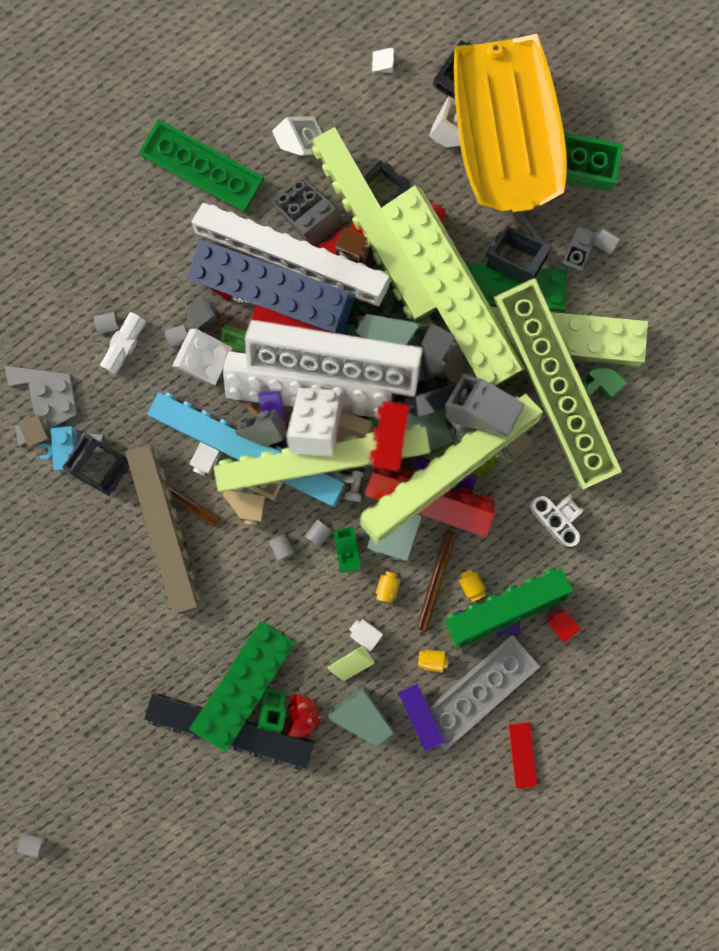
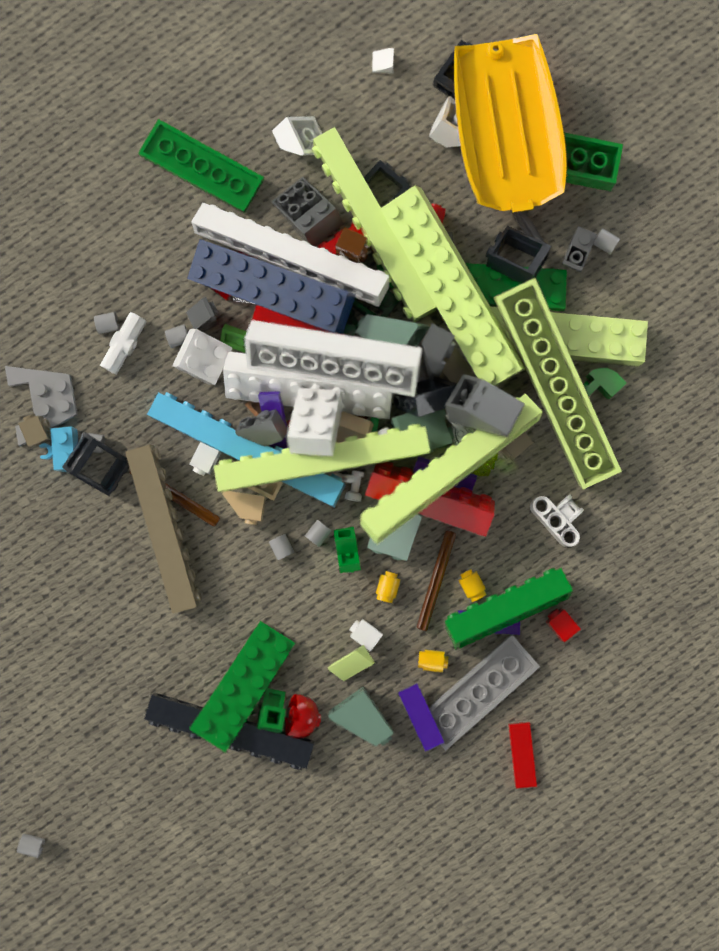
red brick [369,401,409,472] -> none

